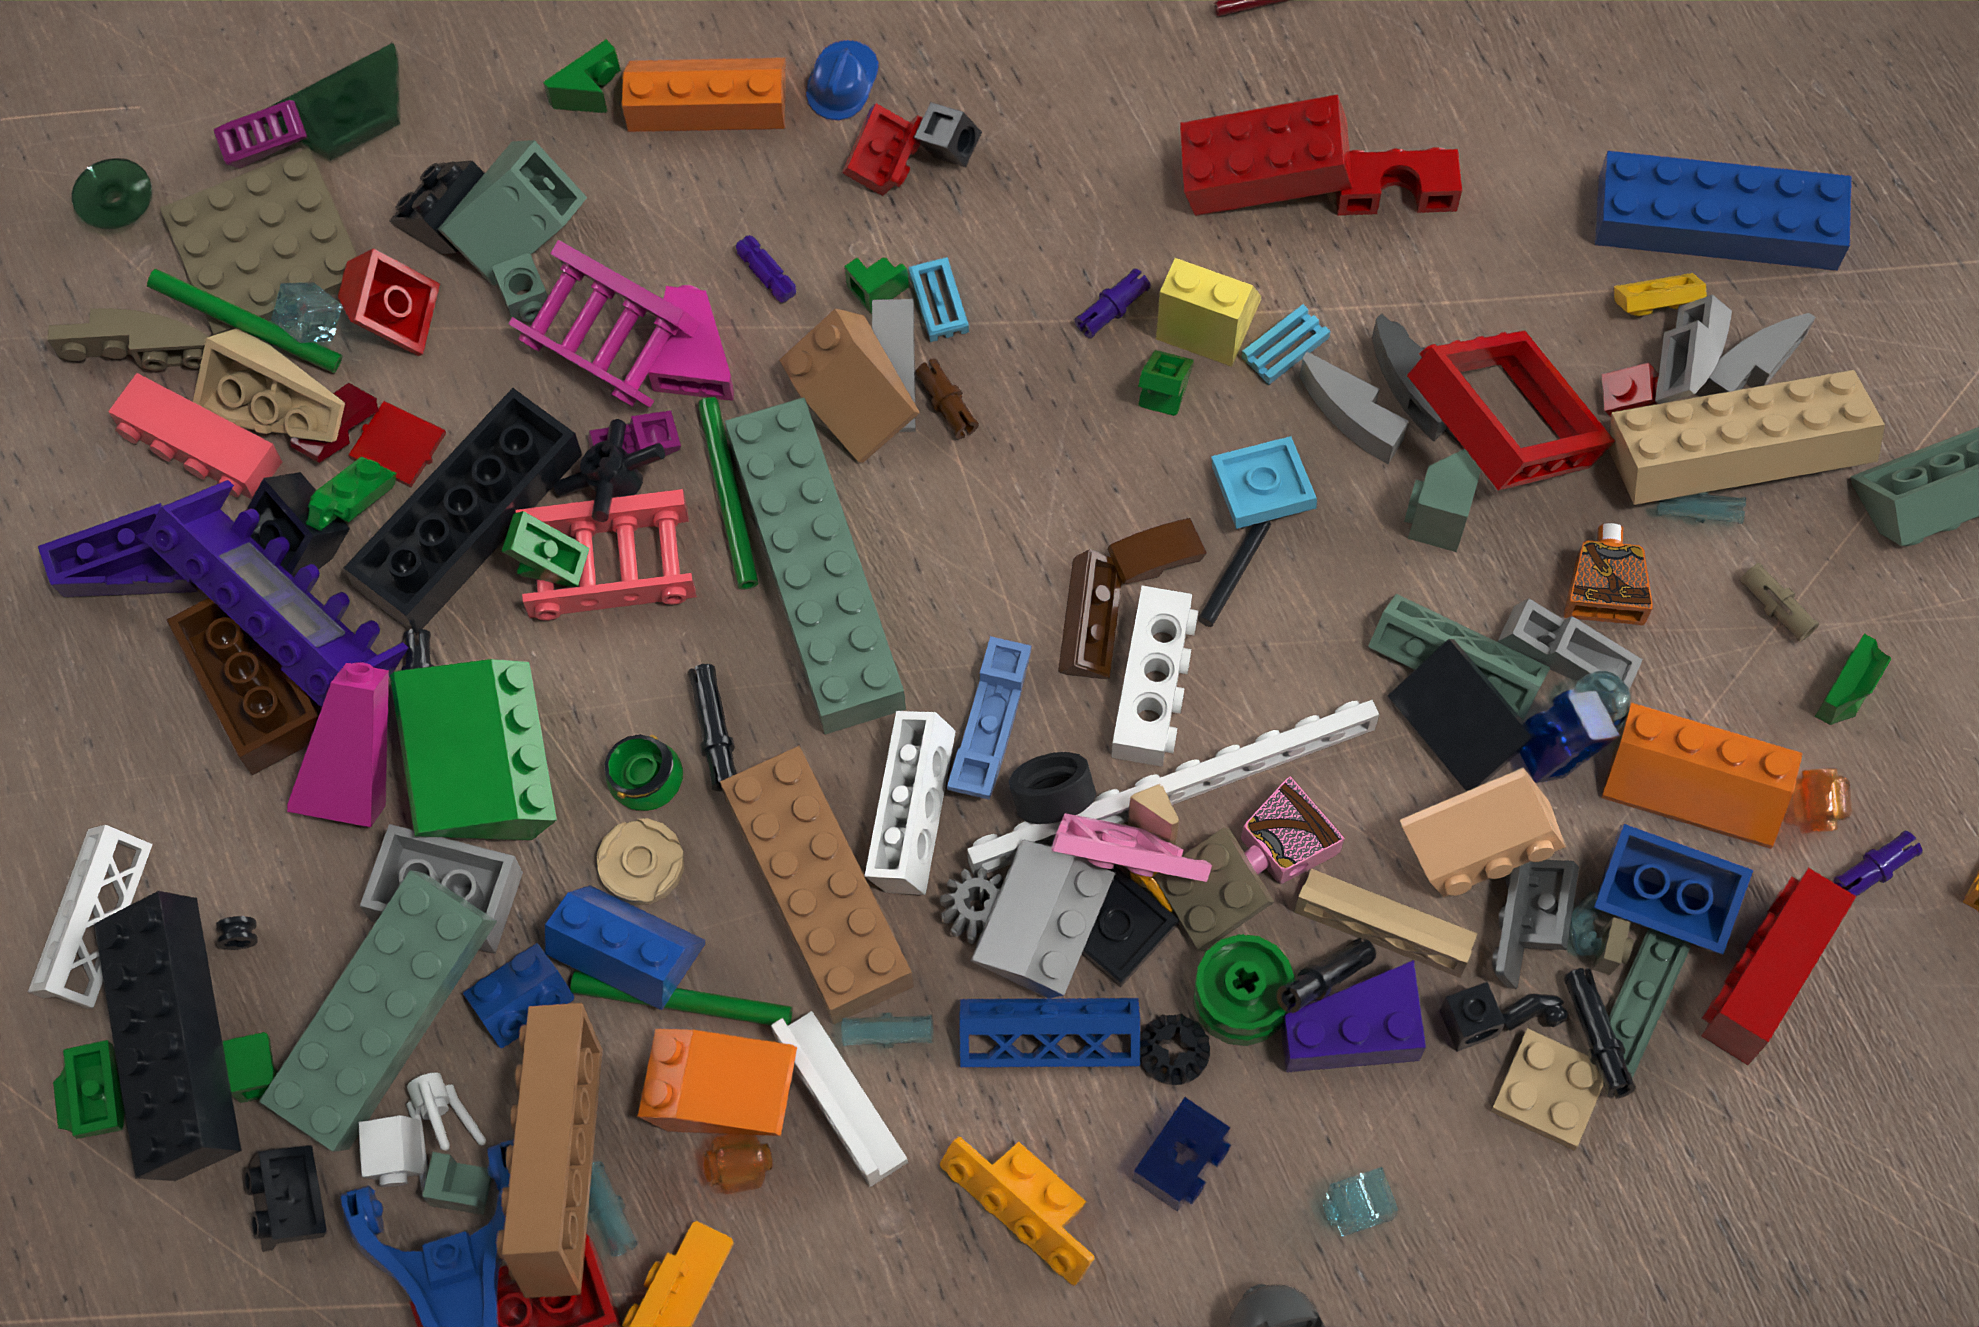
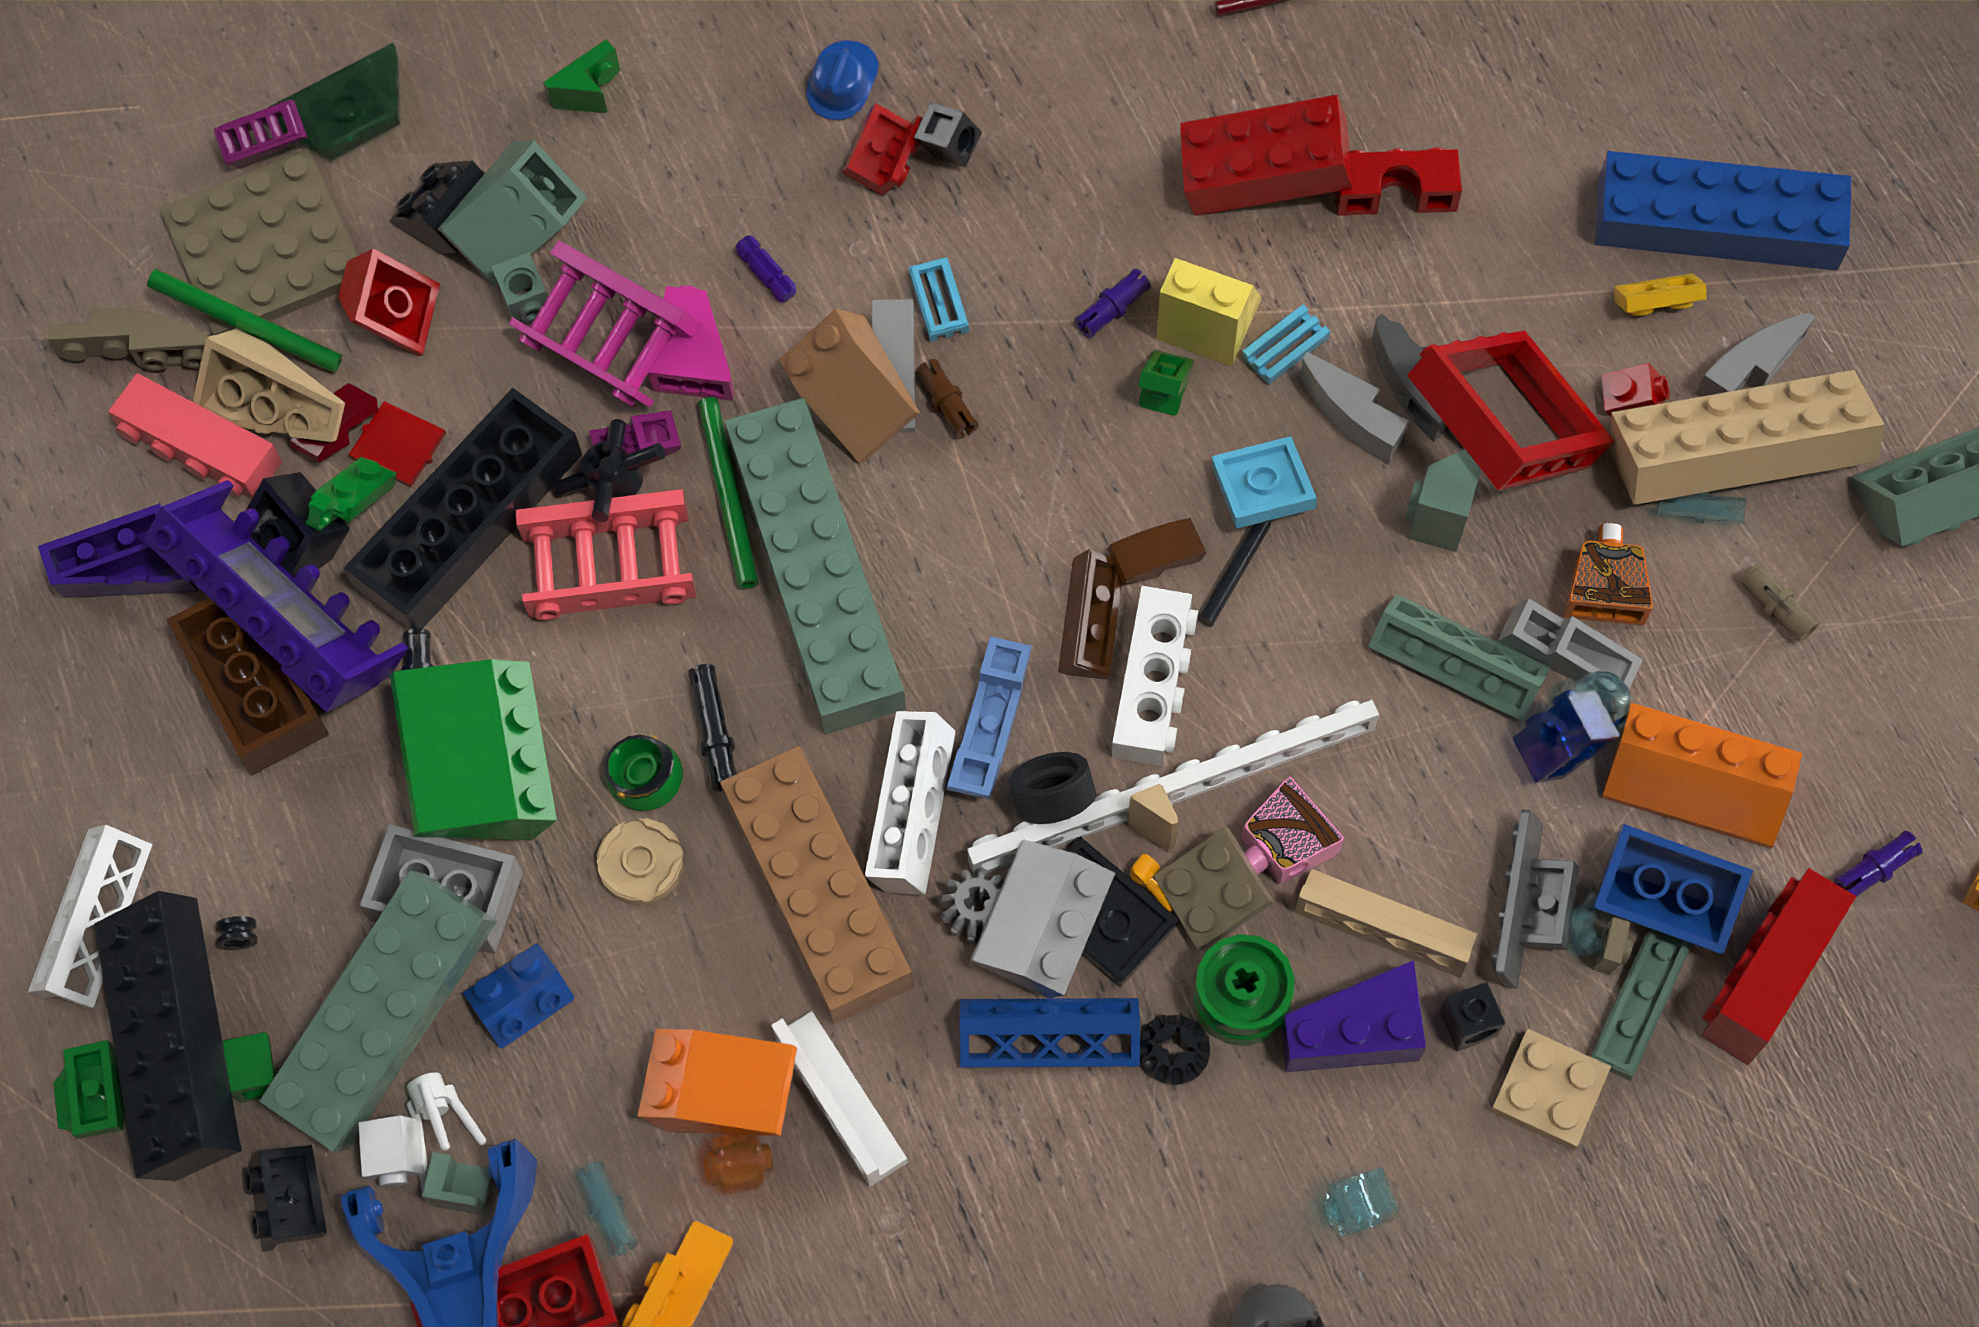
clear green dish [72,158,153,230] -> none
clear light blue brick [271,282,342,343] -> none
dark pink slope [287,662,389,827] -> none
medium nougat brick [497,1003,603,1298] -> none
green slope [502,511,590,587] -> none
blue slope [545,885,705,1010] -> none
green piece [571,971,793,1026] -> none
orange slope [622,58,786,132] -> none
clear light blue pin [842,1012,934,1048] -> none
green panel [844,257,909,314] -> none
light orange bracket [940,1137,1095,1286] -> none
bright pink wing [1051,813,1212,882] -> none
clear blue brick [1132,1097,1232,1211] -> none
black pin [1276,938,1376,1013] -> none
black tile [1388,639,1536,791] -> none
light nougat slope [1400,768,1566,897] -> none
black arm [1501,993,1568,1031] -> none
black pin [1564,968,1636,1099] -> none
light grey slope [1655,294,1732,404] -> none
clear orange head [1792,768,1852,832] -> none
green slope [1814,633,1891,725] -> none

